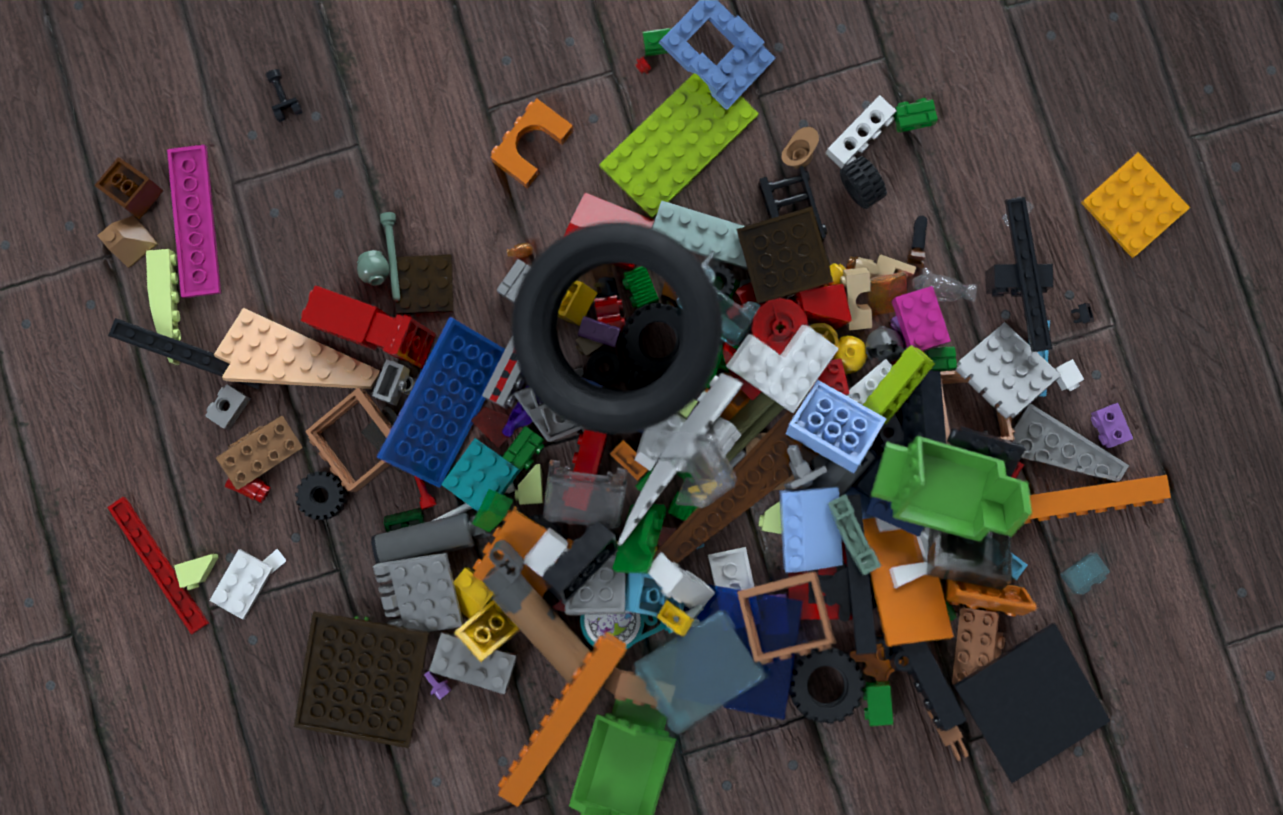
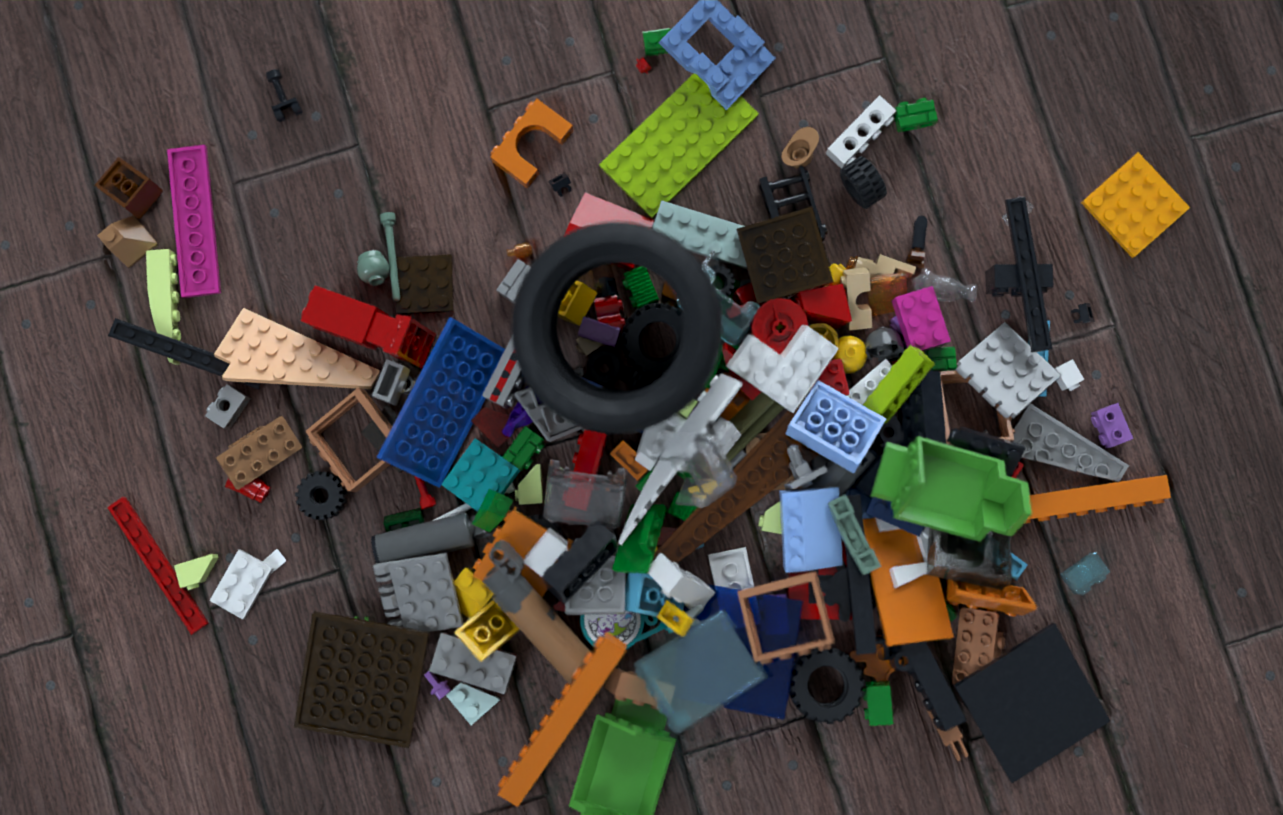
none -> light aqua wing [446,682,500,725]
none -> black tile [548,172,572,197]

